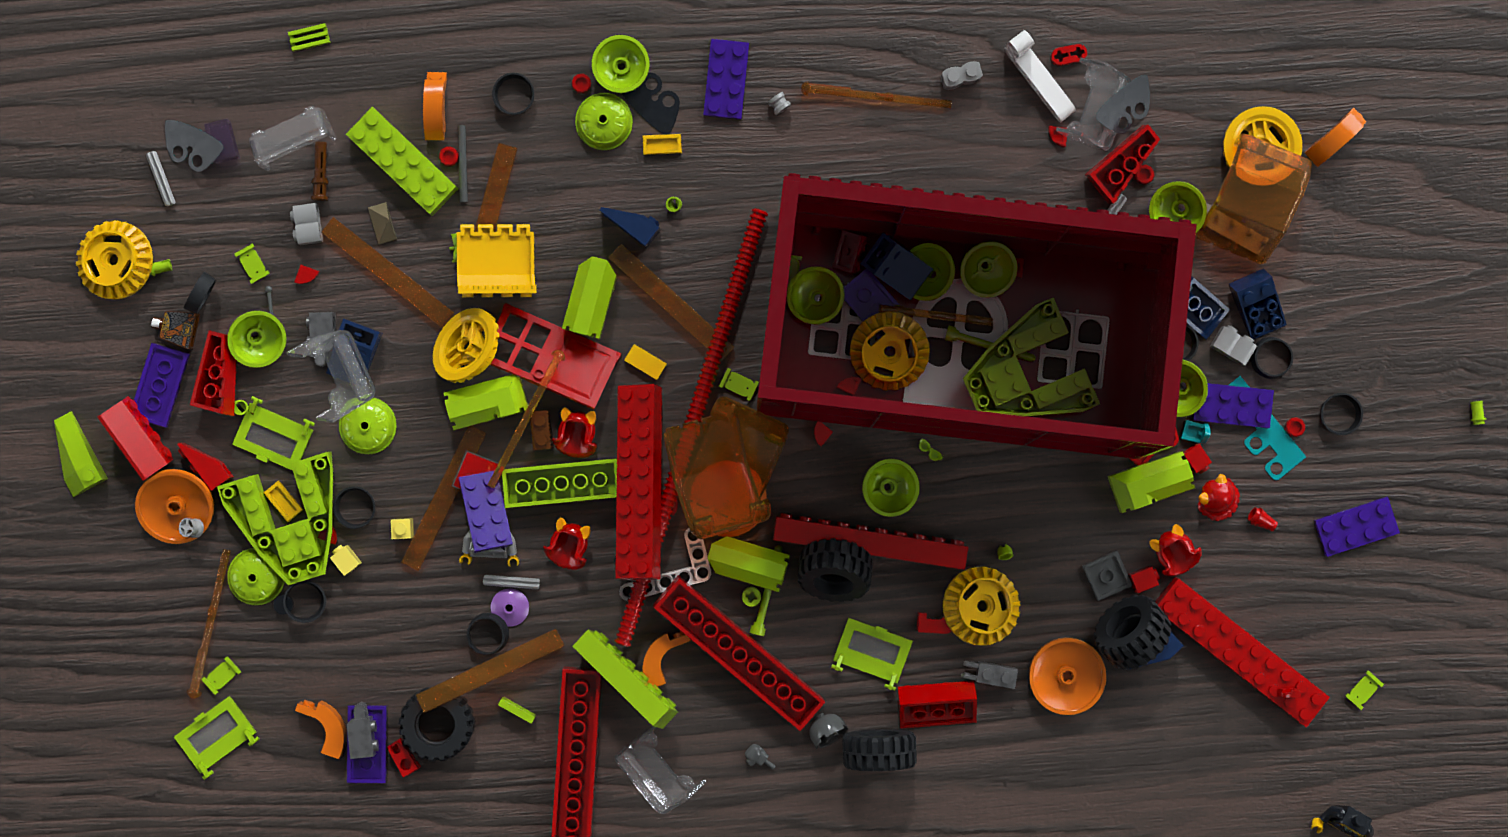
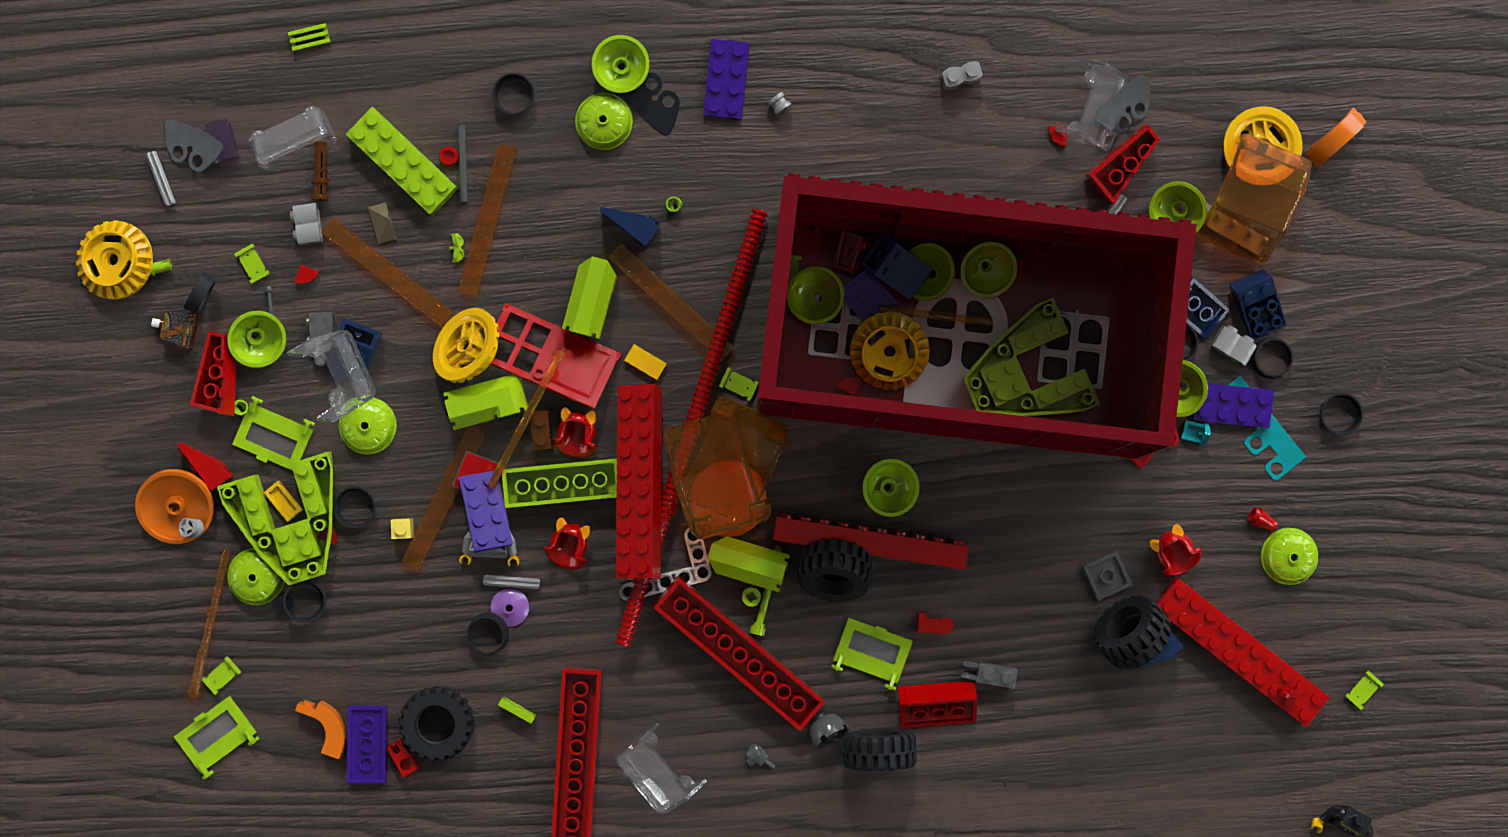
lime wedge [54,411,108,497] -> none
slope [97,396,173,481] -> none
dark purple plate [134,343,190,427] -> none
light yellow brick [330,545,362,576] -> none
flat silver hinge [347,702,379,759] -> none
clear orange tile [416,629,564,713] -> none
orange arch [423,72,447,140] -> none
yellow hinge [456,224,537,298] -> none
red tile [572,74,591,94] -> none
lime brick [572,629,678,729] -> none
yellow tile [643,134,682,155] -> none
orange arch [643,631,691,687] -> none
clear orange bar [801,81,952,108] -> none
red tile [814,422,833,446] -> none
lime piece [919,439,943,461] -> none
yellow gear [943,567,1020,646] -> none
lime piece [944,325,1035,362] -> none
lime hinge [997,544,1013,560] -> none
white beam [1004,30,1076,123] -> none
orange dish [1029,637,1106,715] -> none
red beam [1050,44,1087,66] -> none
lime brick [1107,451,1195,513] -> none
red brick [1128,566,1160,593] -> none
red tile [1134,165,1154,185] -> none
red brick [1182,443,1212,474] -> none
red hair [1197,474,1240,521] -> none
red tile [1285,418,1305,437] -> none
dark purple plate [1314,497,1400,557] -> none
lime pin [1470,401,1487,425] -> none
none -> lime hat [1261,528,1318,585]

